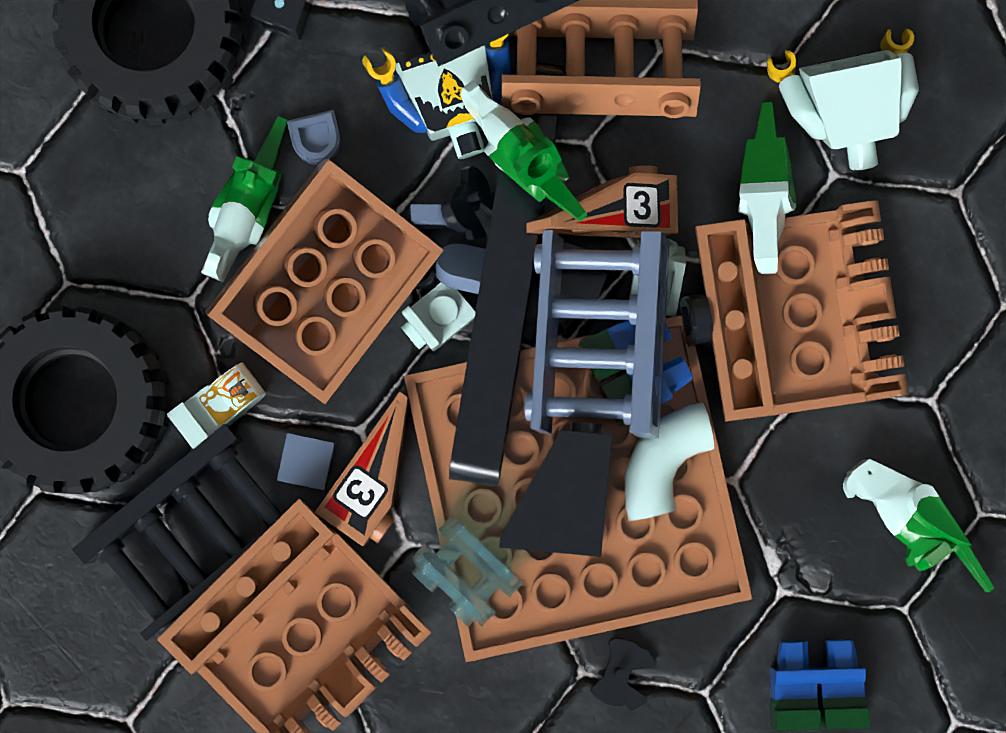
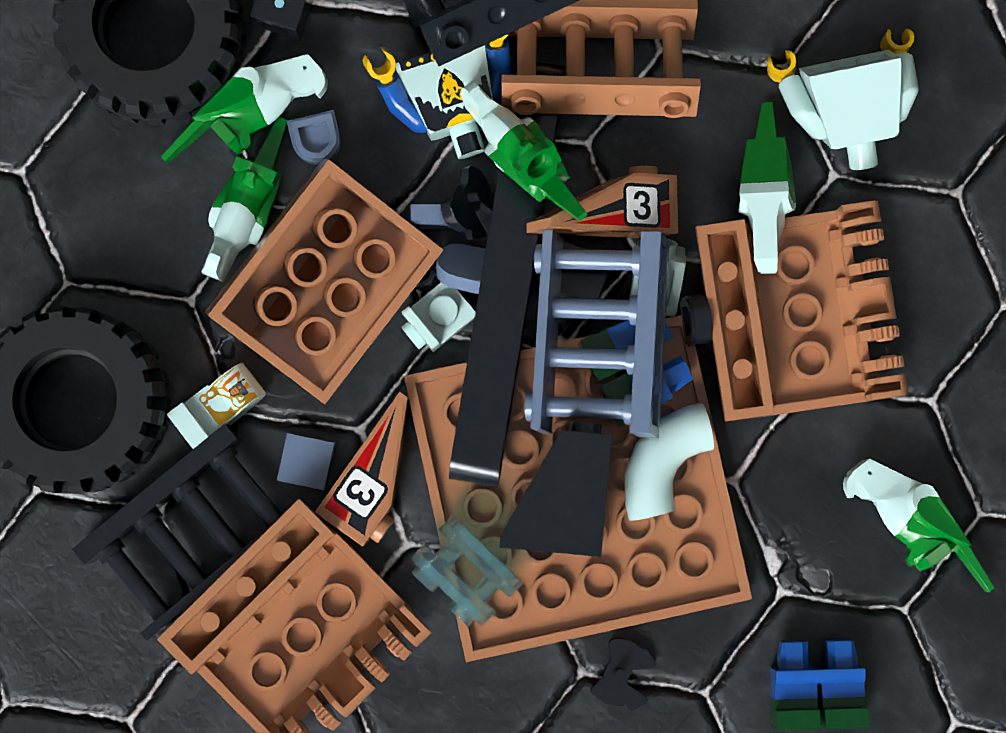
none -> animal [161,54,328,163]

